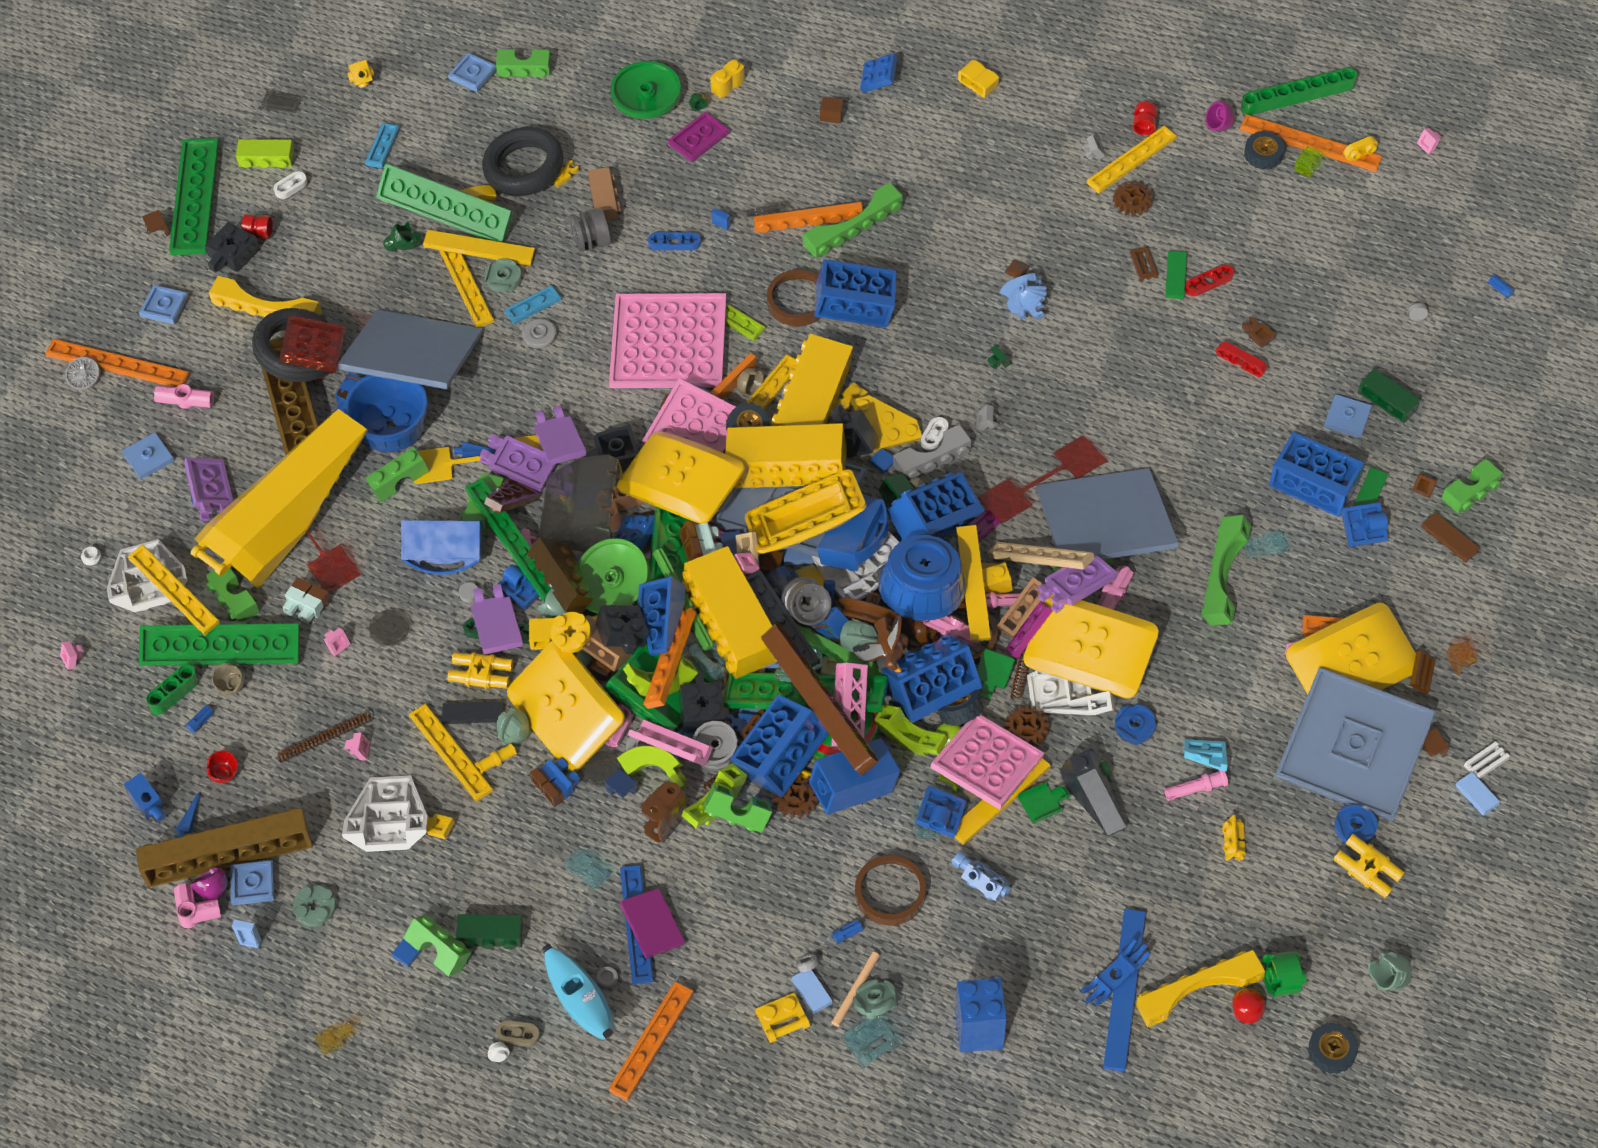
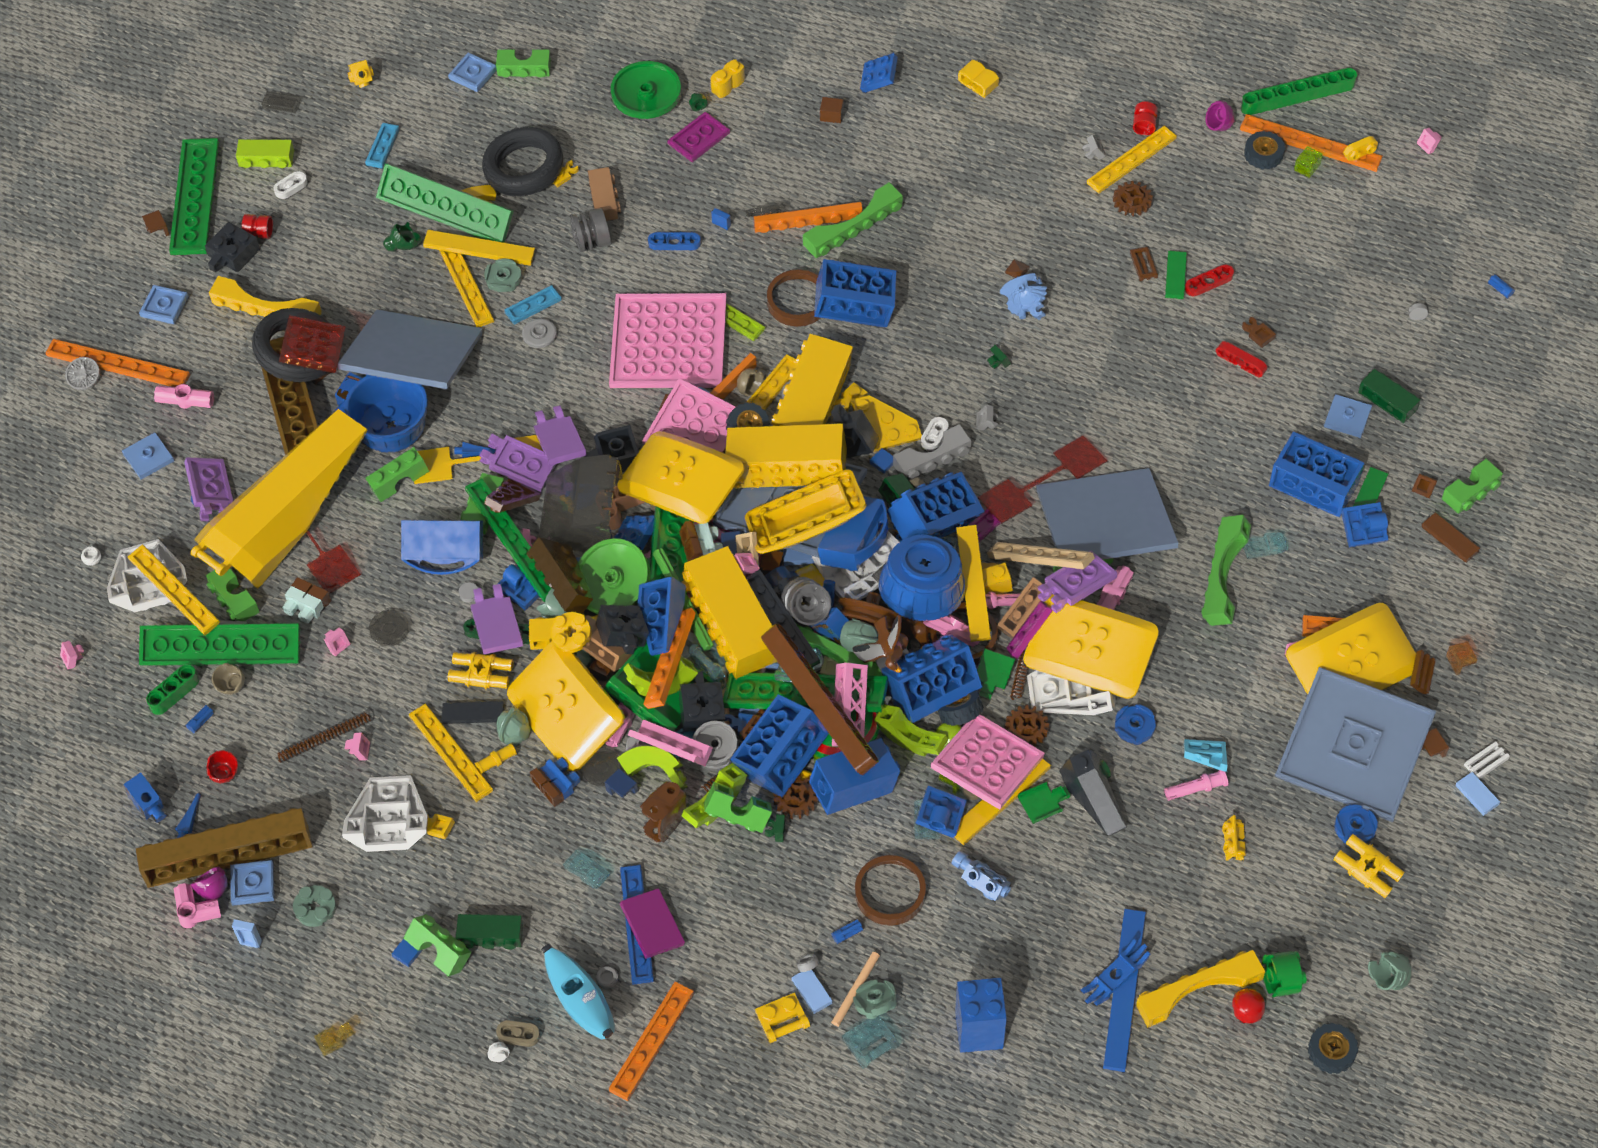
none -> dark green tile [765,814,785,842]

